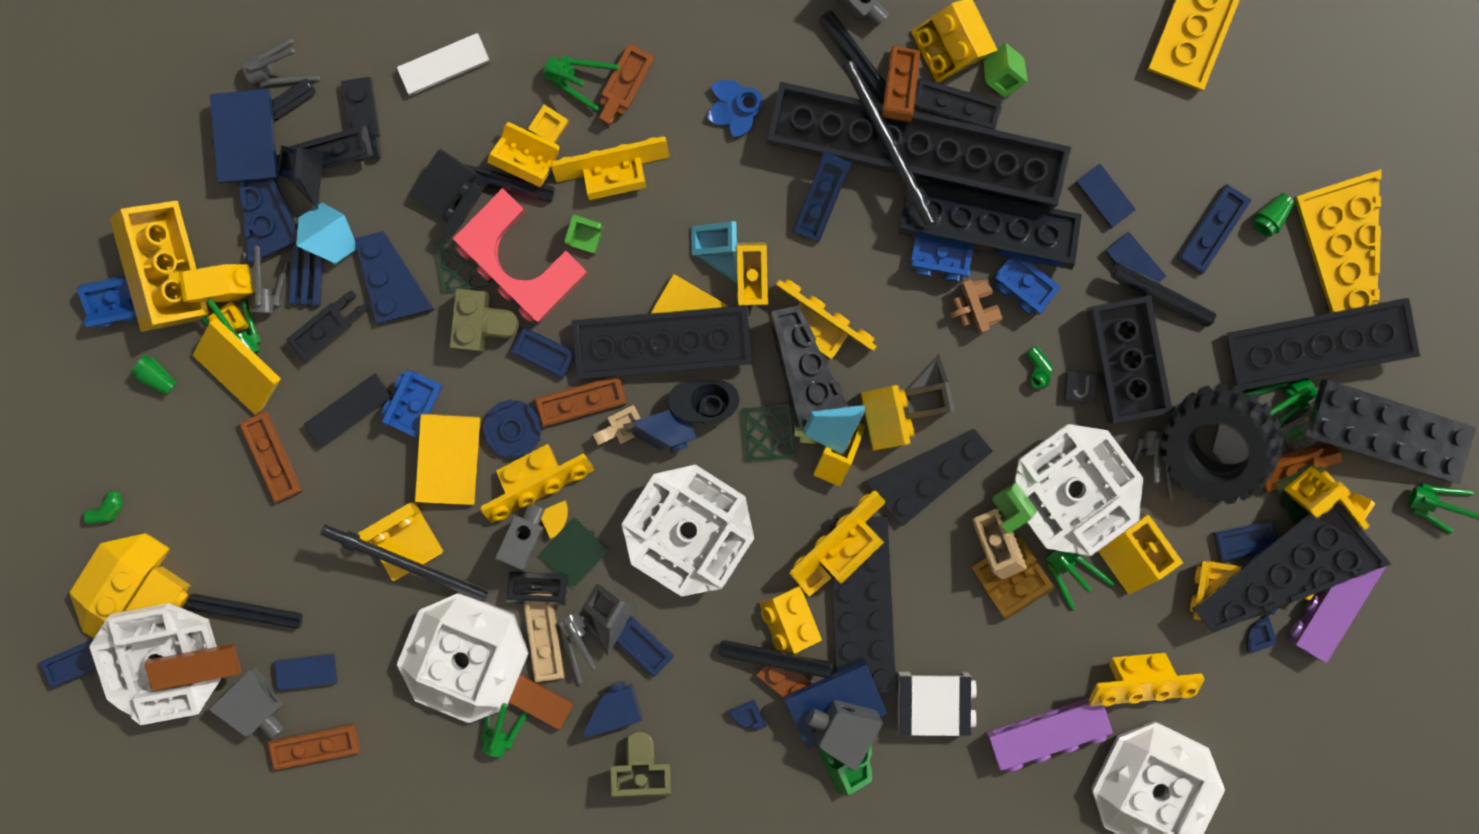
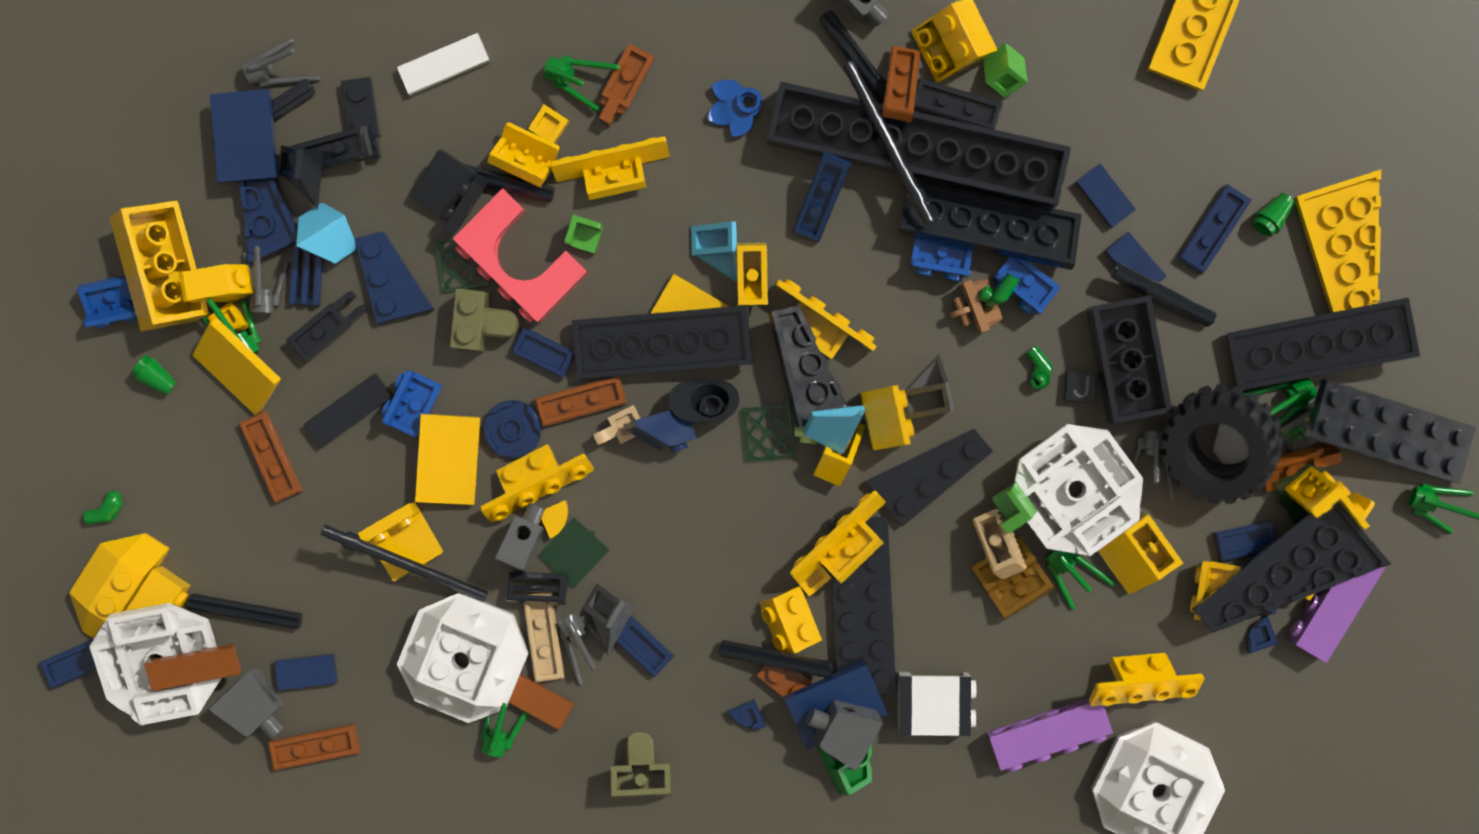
dark blue slope [583,681,643,738] -> none
white piece [622,464,754,596] -> none
none -> green arm [978,273,1020,307]

